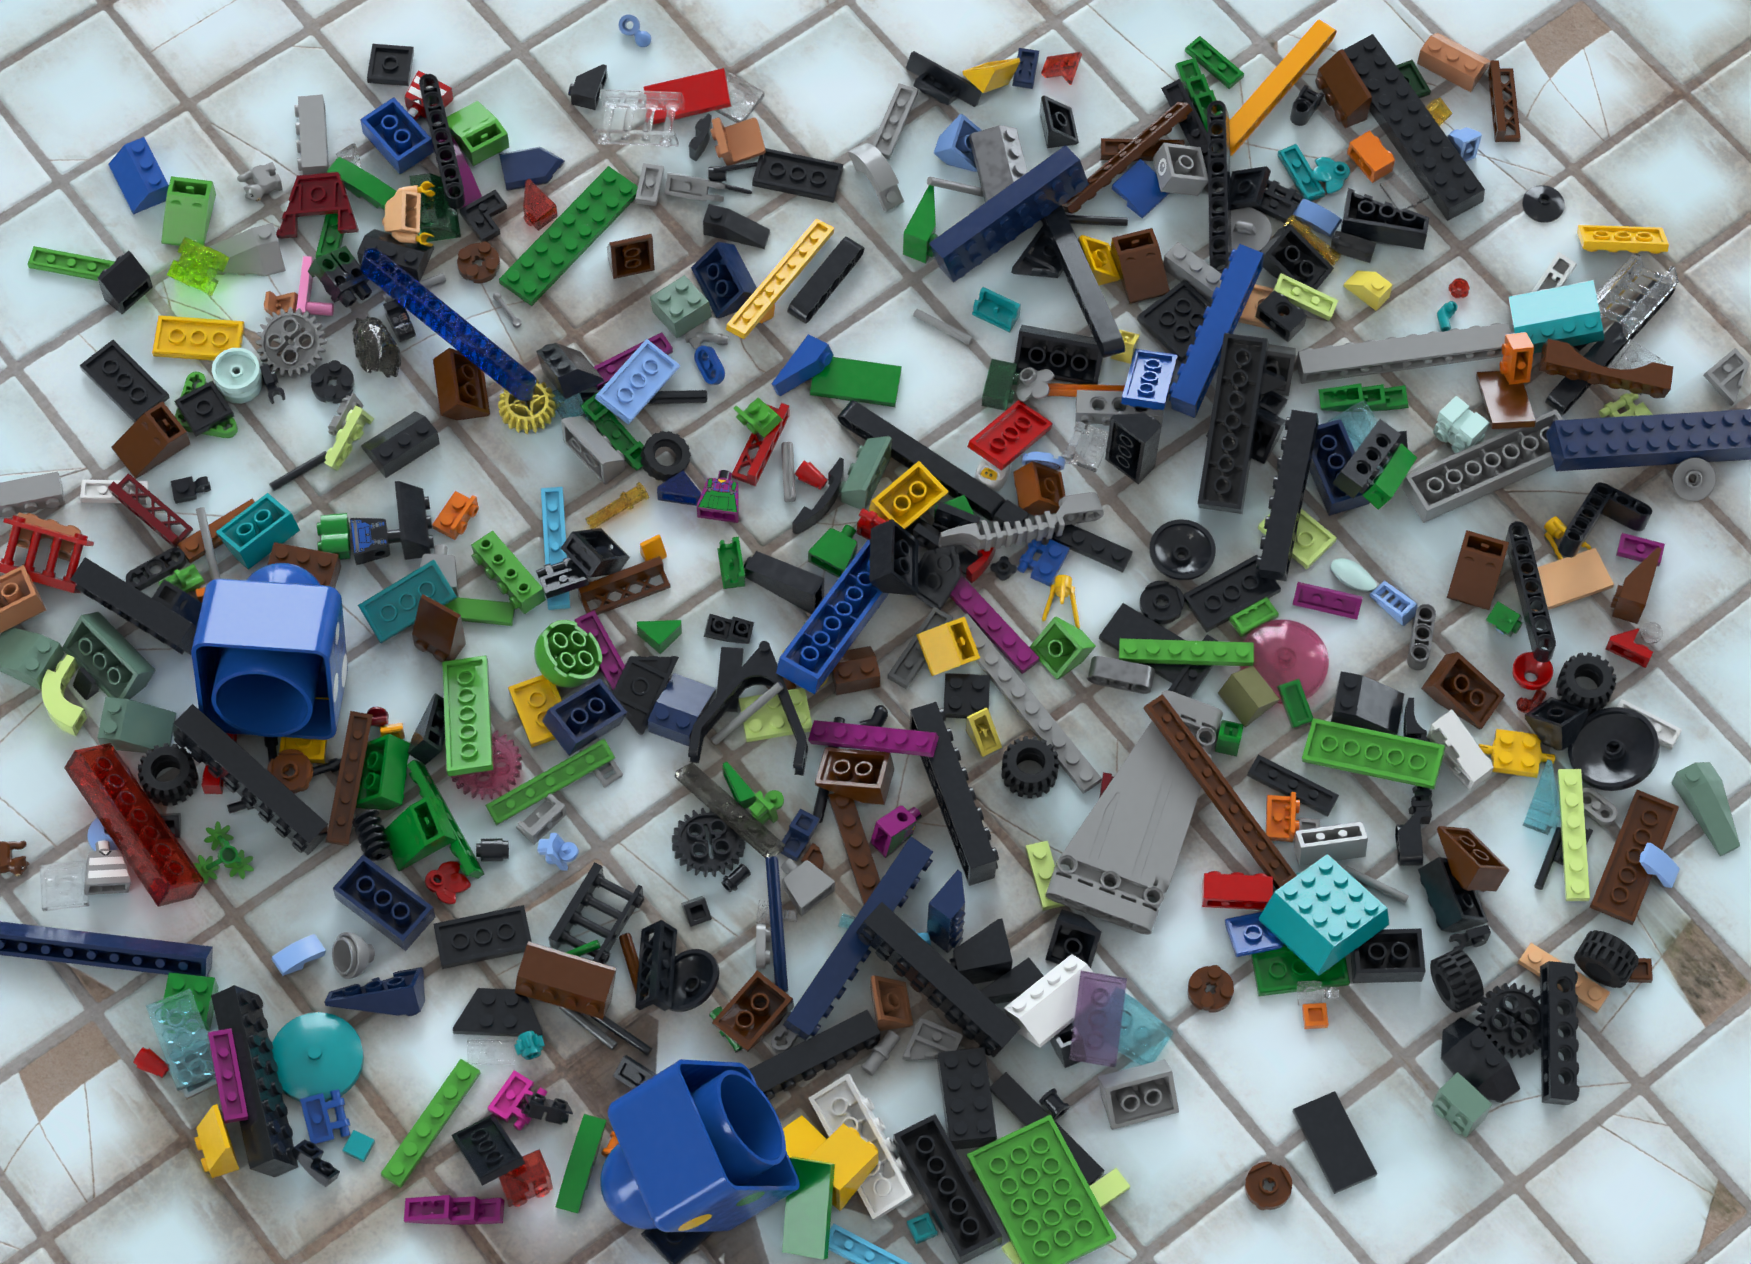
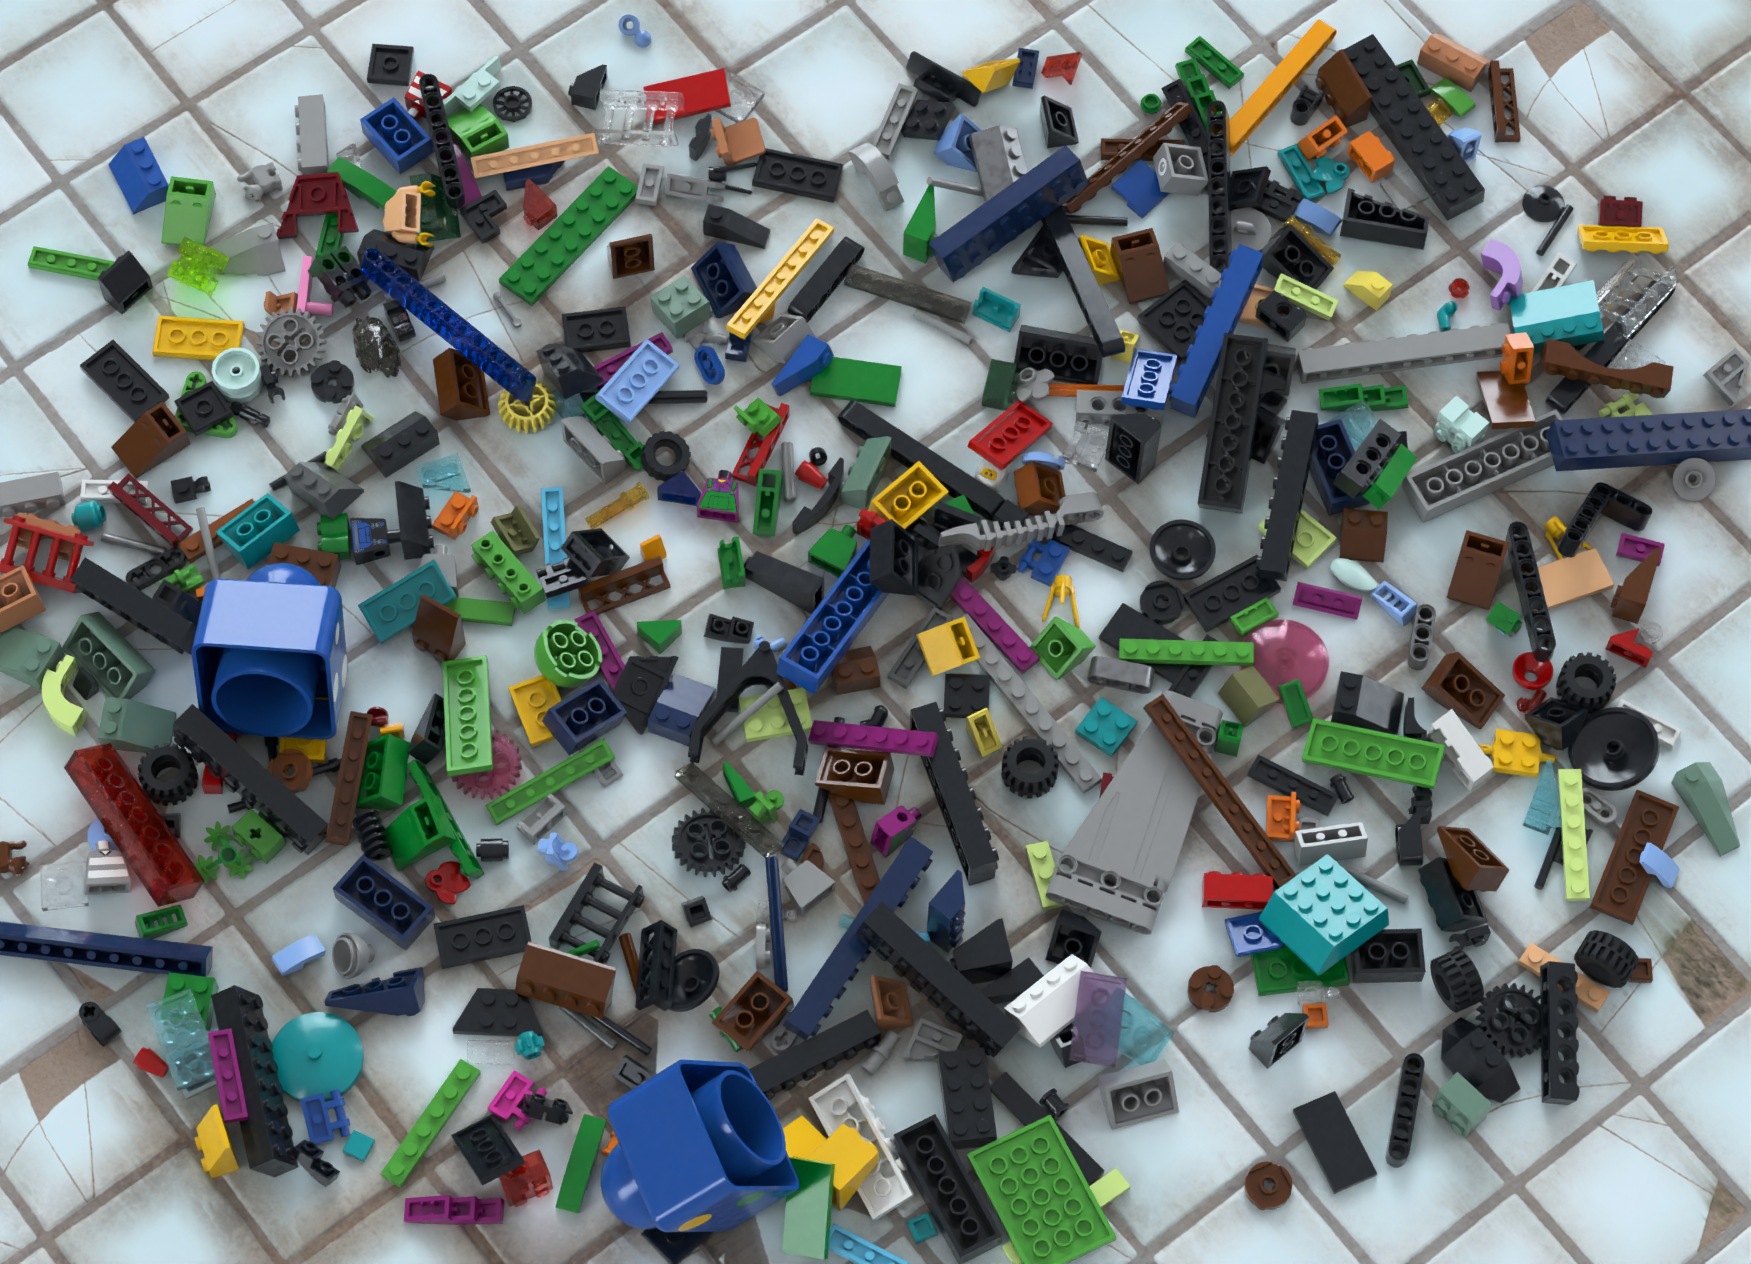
reddish brown plate [457,241,500,284] -> none
black hinge [1330,231,1376,263] -> none
none -> teal head [71,501,106,532]
none -> black piece [79,1001,122,1047]
none -> flat silver bar [101,533,167,555]
none -> green slope [135,904,188,939]
none -> black axle [230,401,271,428]
none -> bright green brick [231,809,286,864]
none -> dark grey slope [283,462,365,520]
none -> clear light blue wing [416,453,471,493]
none -> light aqua bracket [443,56,501,117]
none -> light nougat plate [470,133,599,179]
none -> olive bracket [490,505,540,555]
none -> black wheel [493,86,532,123]
none -> black tile [562,306,631,353]
none -> dark blue slope [725,330,753,362]
none -> light grey slope [752,313,816,364]
none -> green slope [753,468,784,536]
none -> light blue arm [753,636,787,654]
none -> black hinge [809,447,827,466]
none -> clear smoke plate [844,264,972,324]
none -> black plate [901,100,956,141]
none -> teal plate [1075,697,1138,757]
none -> green plate [1140,94,1161,114]
none -> black slope [1249,1013,1309,1069]
none -> orange brick [1297,115,1348,161]
none -> black pin [1330,774,1355,804]
none -> reddish brown slope [1339,508,1388,563]
none -> black beam [1385,1053,1425,1168]
none -> bright green slope [1430,78,1476,118]
none -> arch [1481,239,1523,311]
none -> black bar [1536,205,1574,256]
none -> dark red bracket [1597,196,1643,227]

